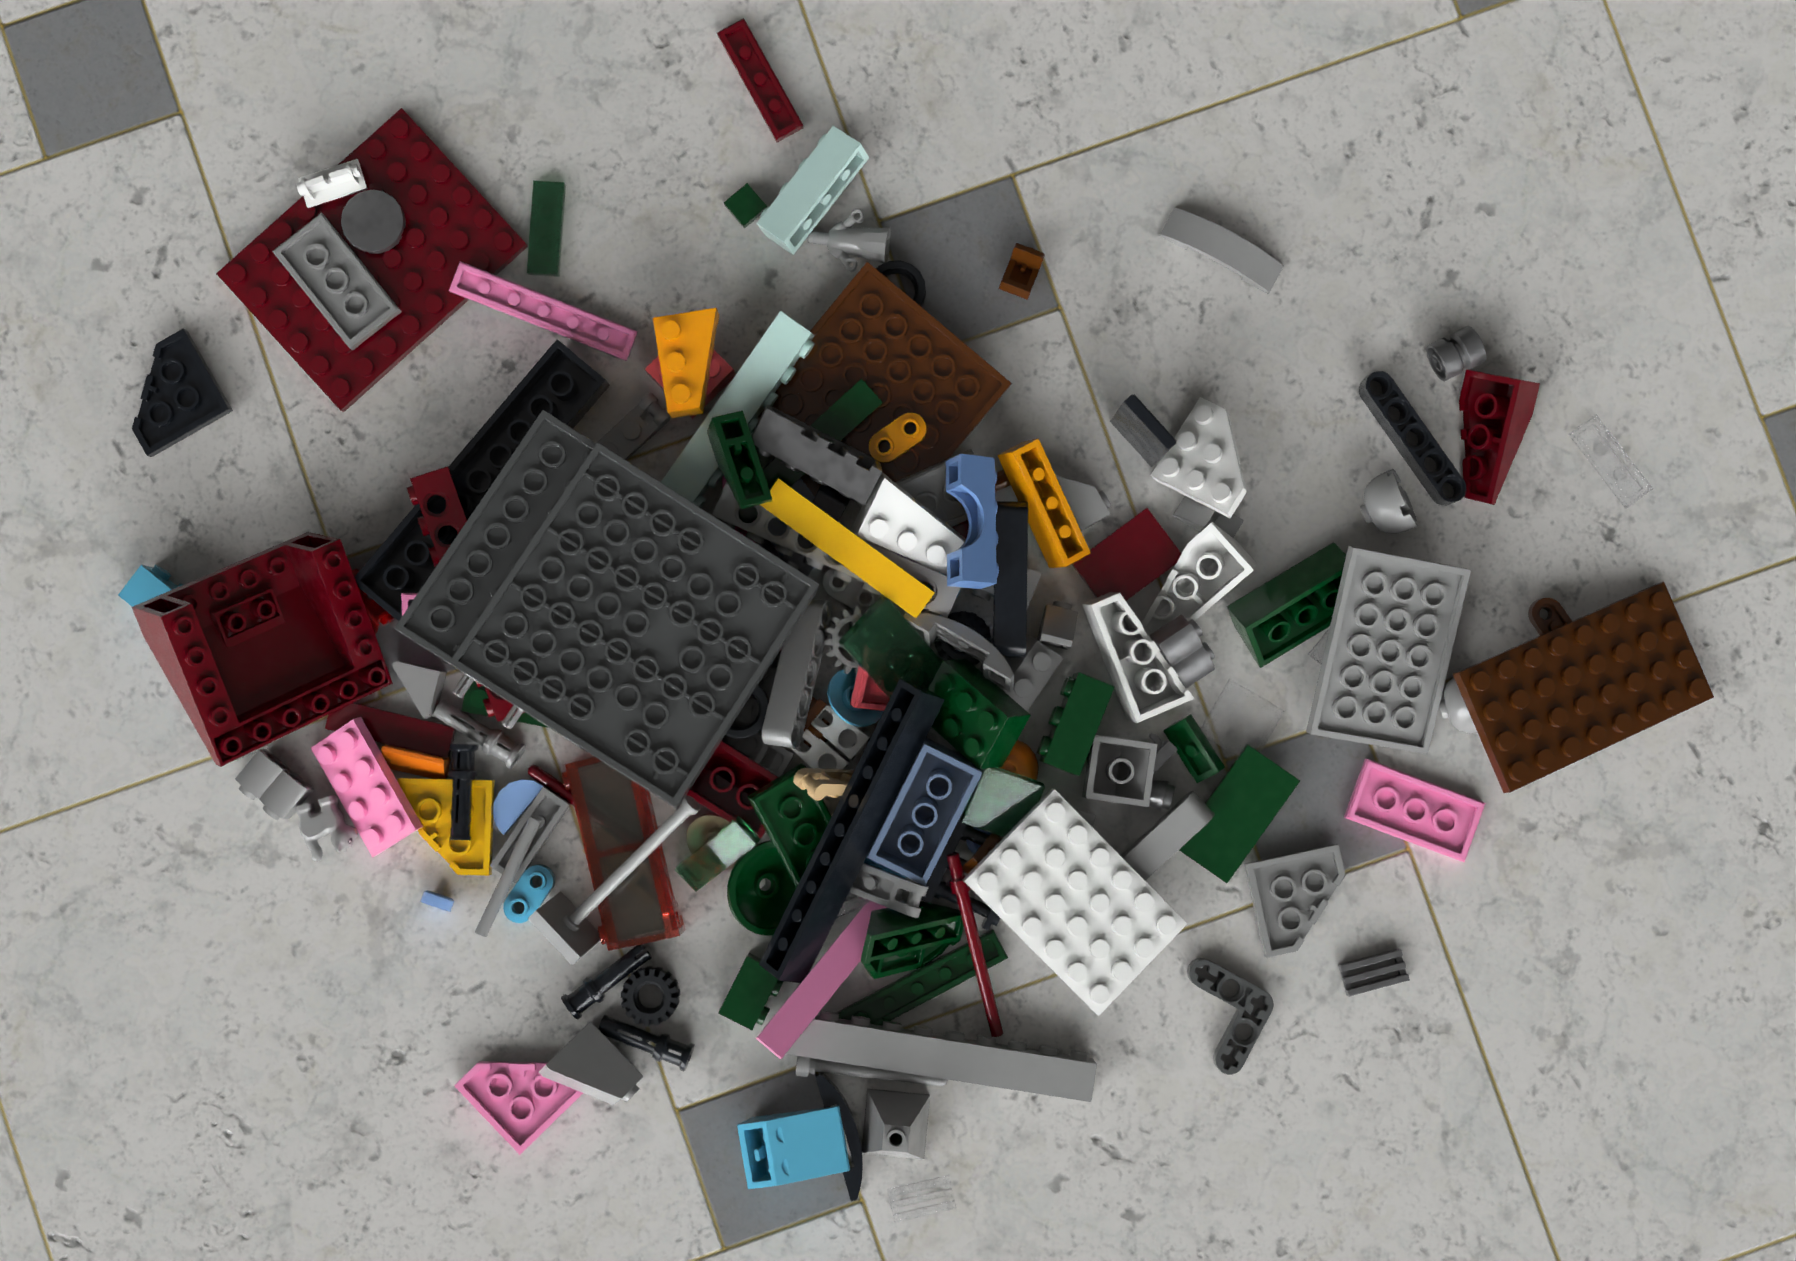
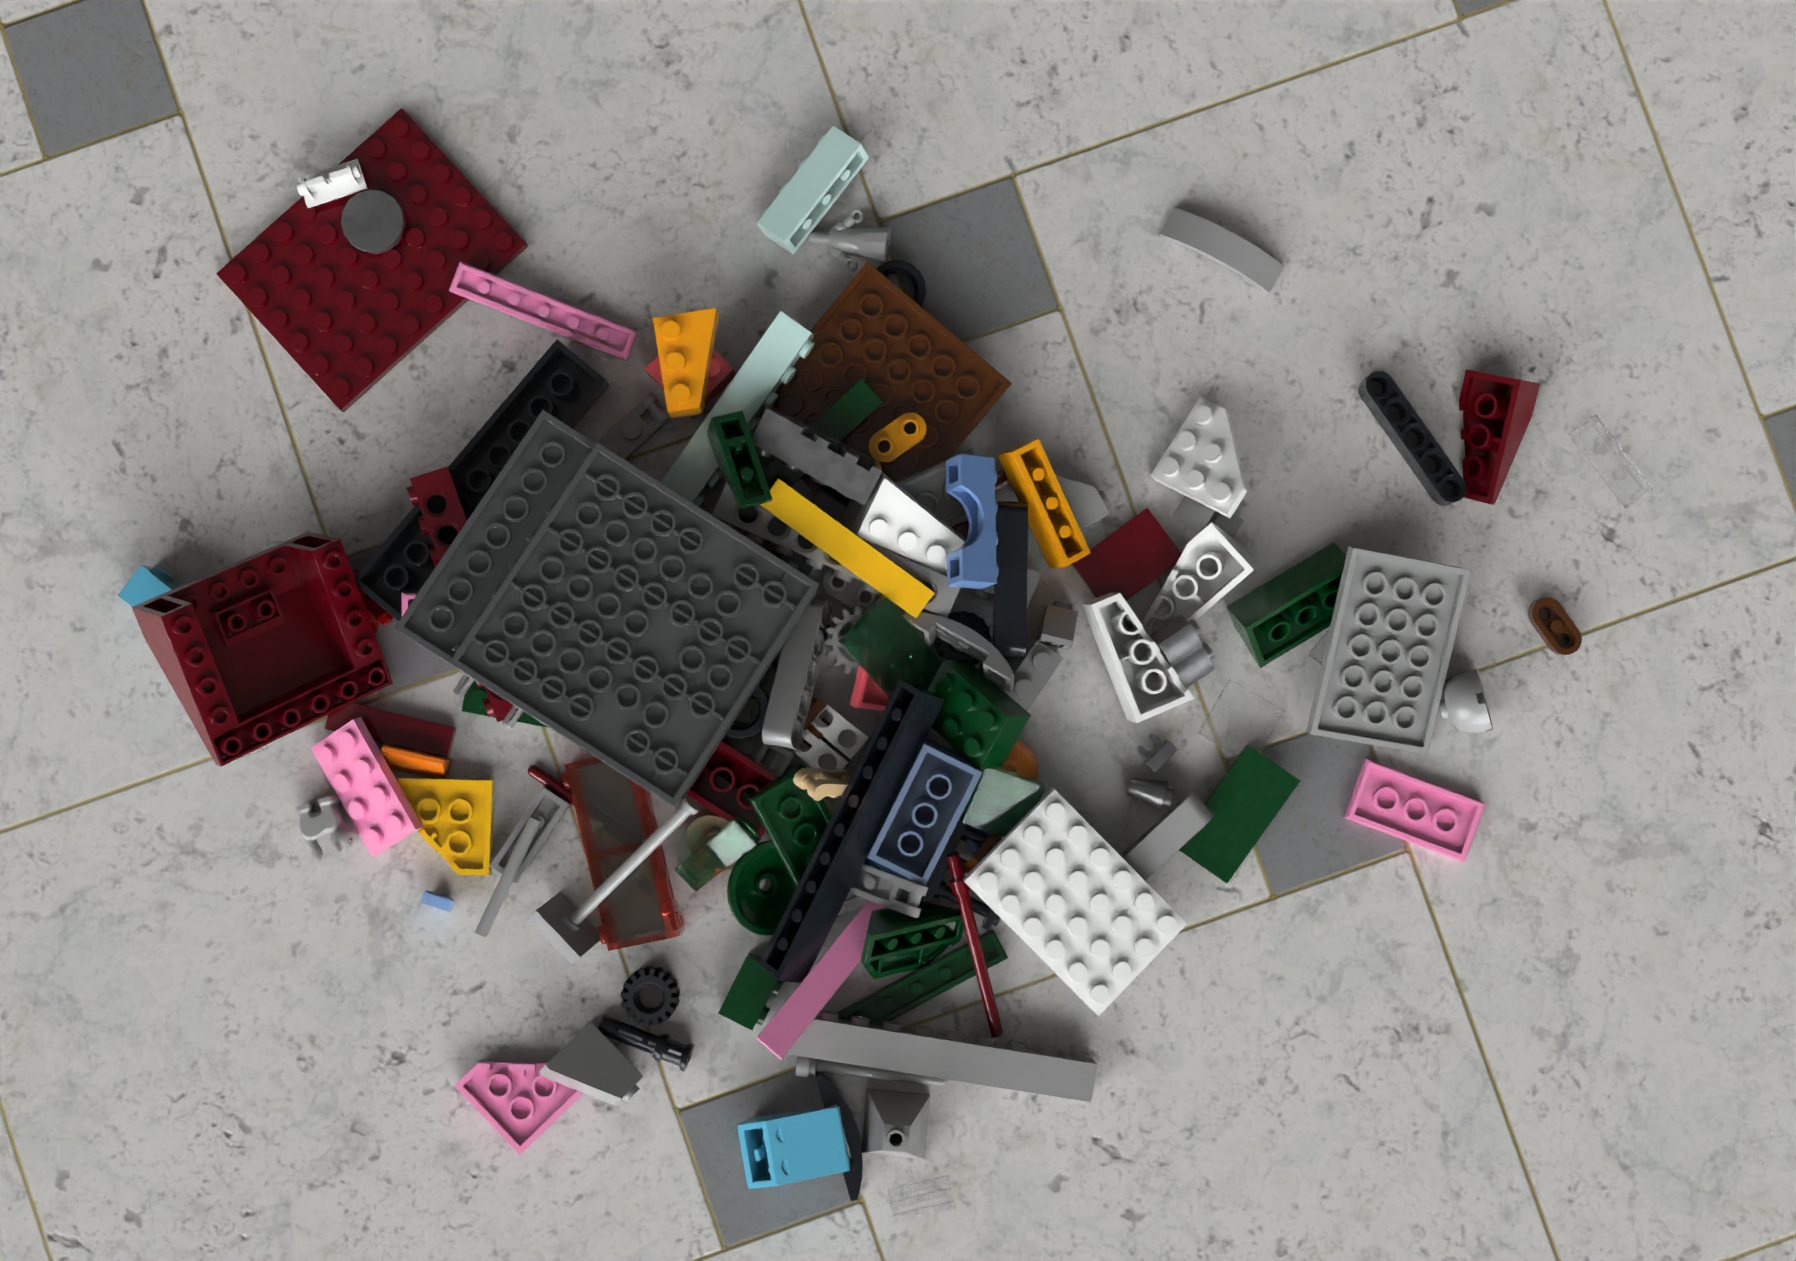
black plate [132,328,233,457] -> none
light grey brick [235,749,314,820] -> none
light grey tile [272,213,402,350] -> none
light grey slope [391,661,447,719] -> none
light grey pin [433,699,526,769] -> none
black pin [448,744,479,840] -> none
light blue tile [492,779,544,835] -> none
medium azure plate [503,864,555,923] -> none
clear green tile [527,180,566,277] -> none
black pin [561,942,652,1020] -> none
dark red tile [717,18,804,143] -> none
dark green tile [724,183,767,229] -> none
medium azure dish [827,668,884,727] -> none
reddish brown bracket [999,243,1045,300] -> none
dark green brick [1036,672,1115,776] -> none
light grey slope [1082,735,1158,807] -> none
black tile [1110,394,1176,467] -> none
dark green plate [1163,714,1225,783] -> none
dark grey beam [1187,958,1274,1075] -> none
light grey plate [1244,844,1346,958] -> none
flat silver tile [1338,948,1410,997] -> none
light grey cylinder [1360,469,1418,534] -> none
flat silver wheel [1426,326,1487,382] -> none
reddish brown plate [1453,582,1714,793] -> none

